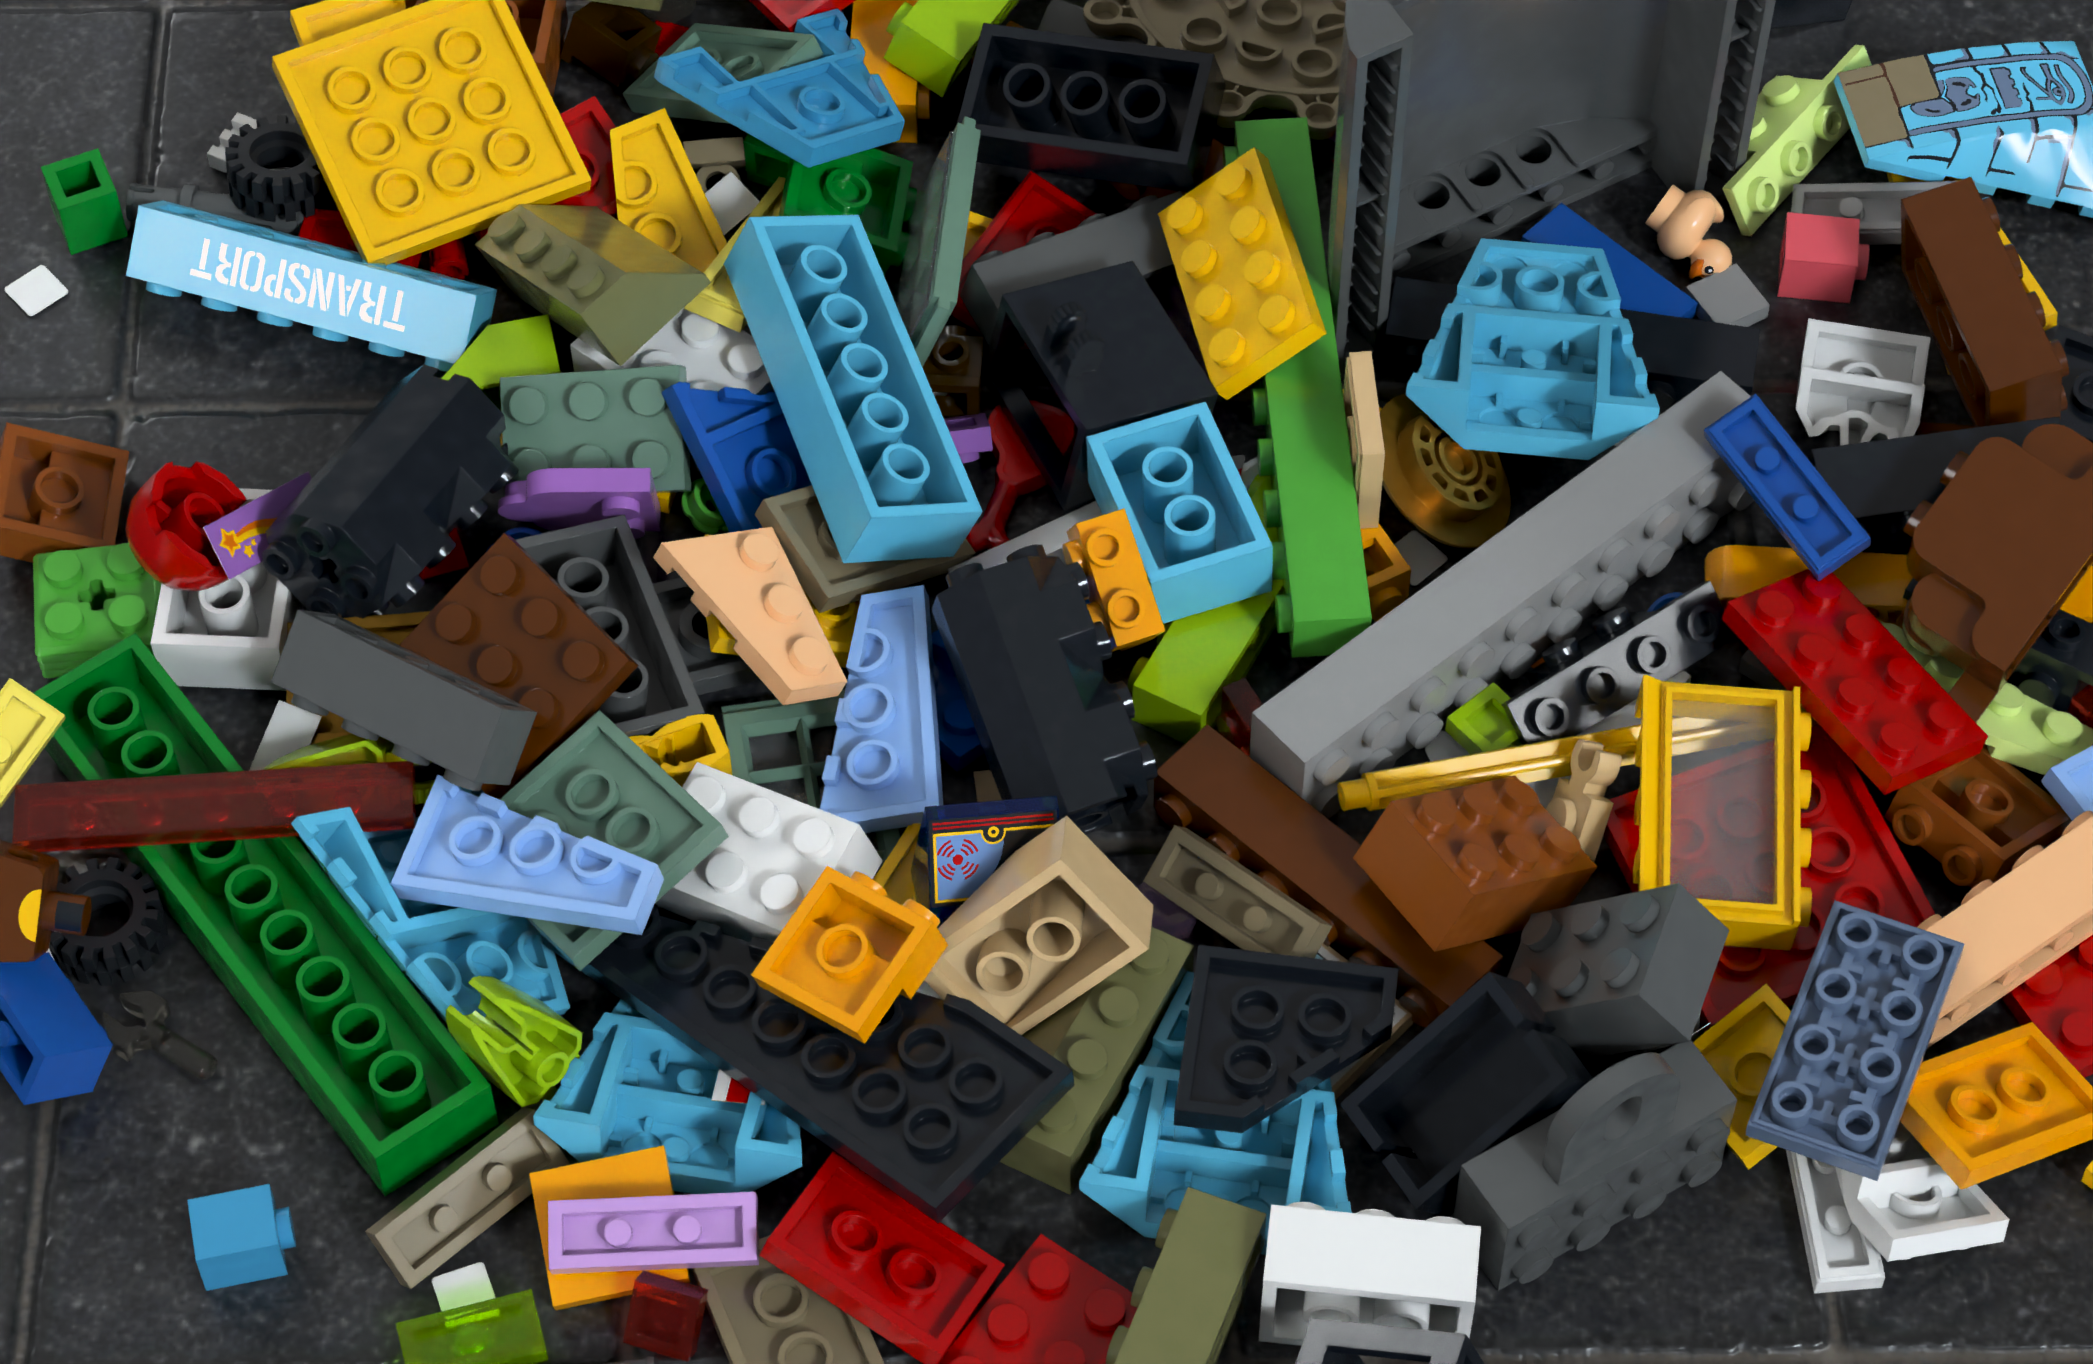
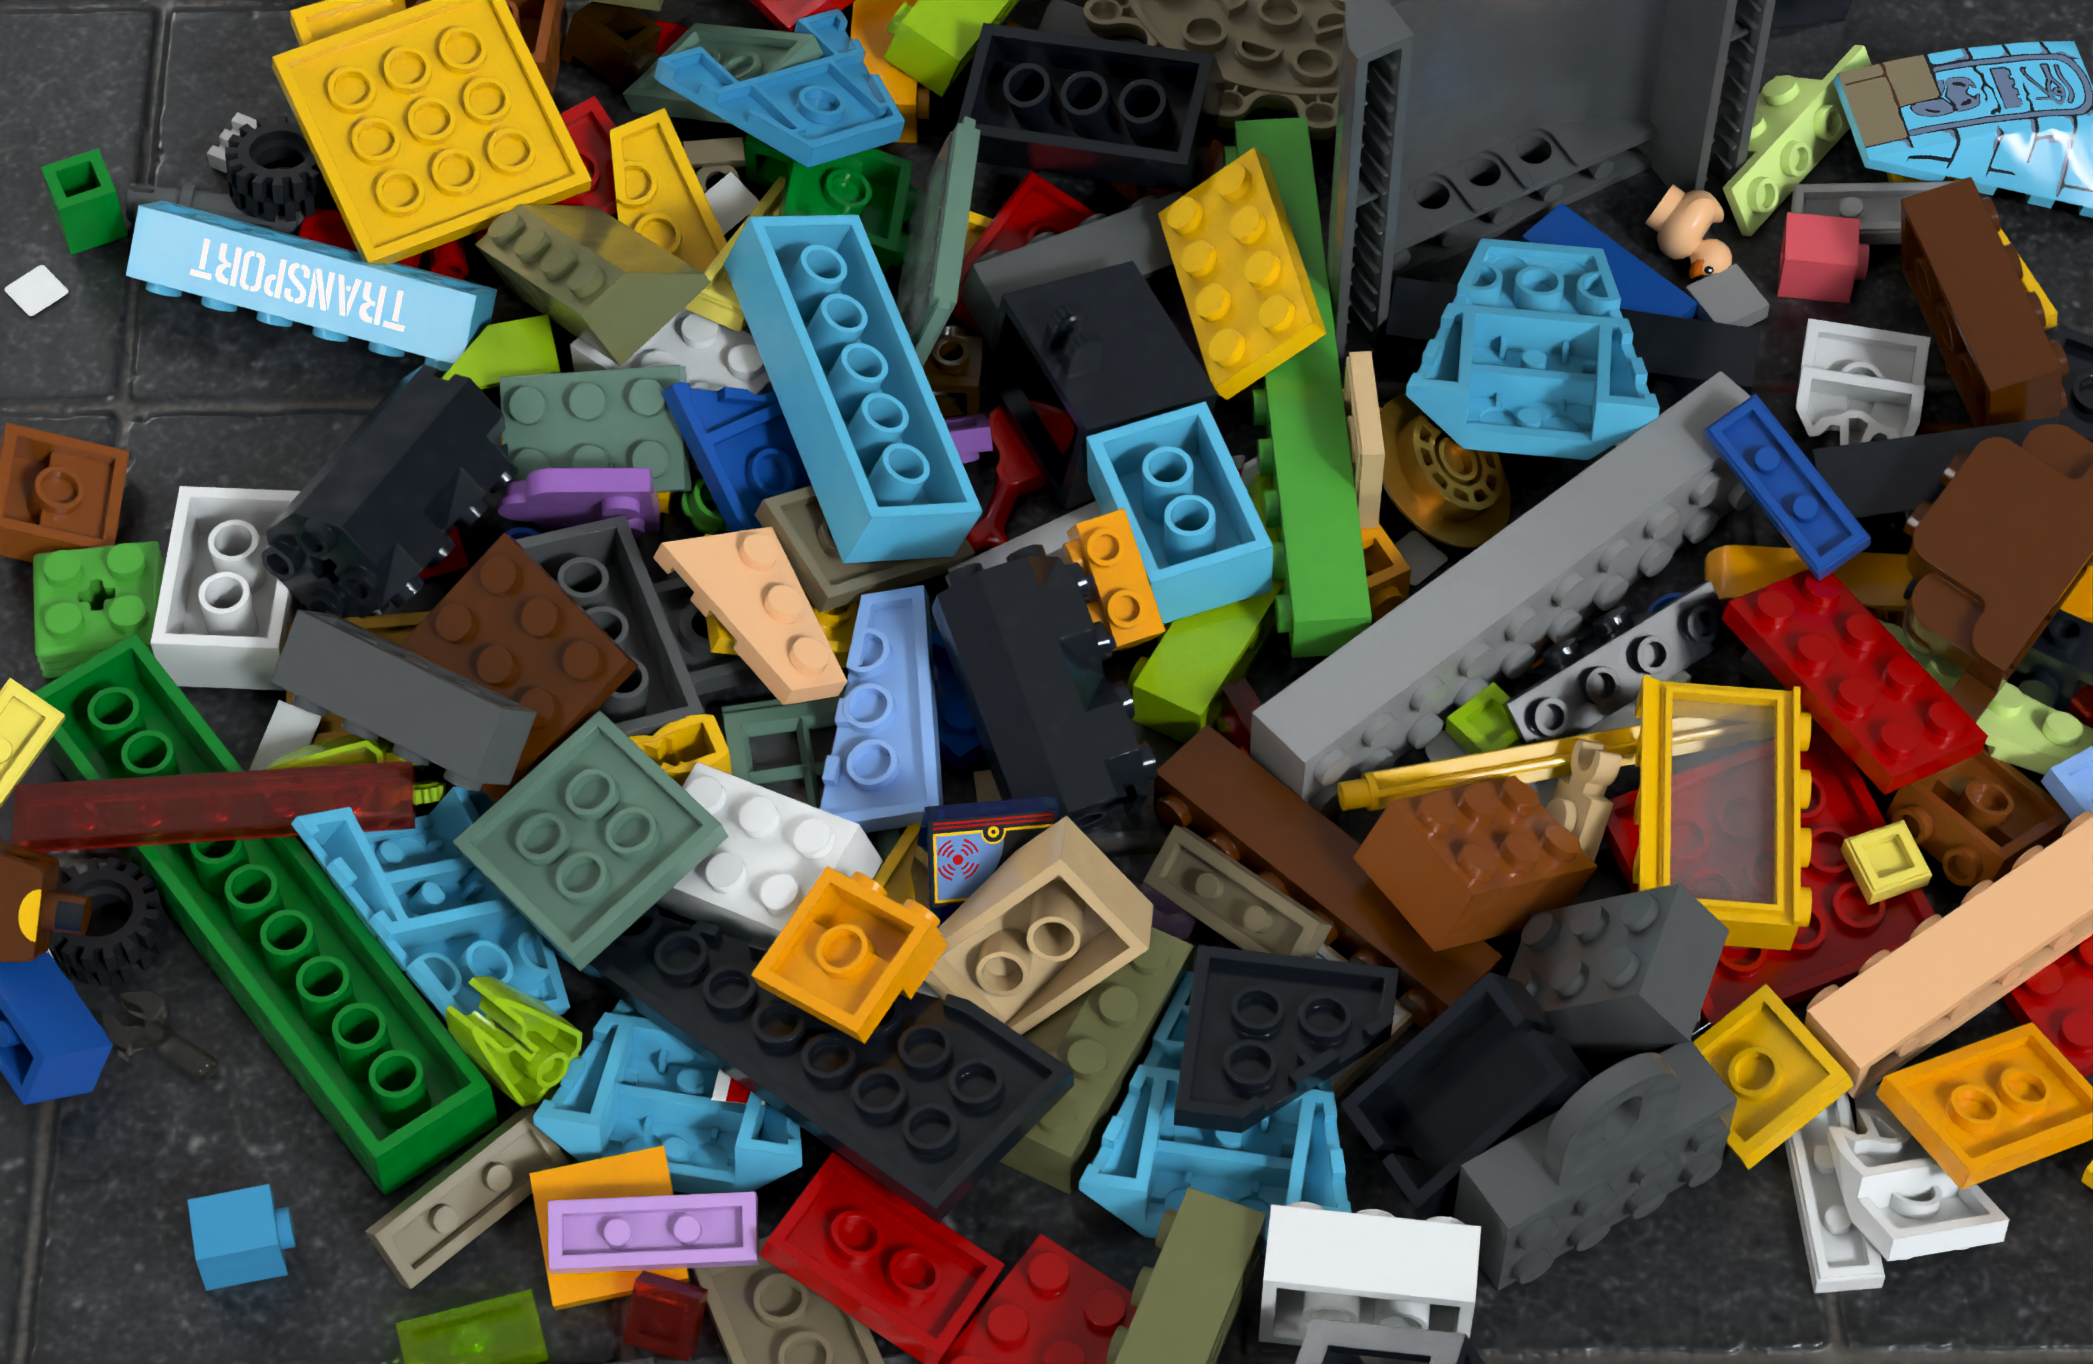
red cylinder [125,461,247,592] -> none
medium lavender sticker [203,472,312,580] -> none
light blue wing [390,775,664,935] -> none
sticker [432,1262,498,1324] -> none
sand blue tile [1746,900,1964,1181] -> none
none -> light yellow tile [1841,820,1932,905]

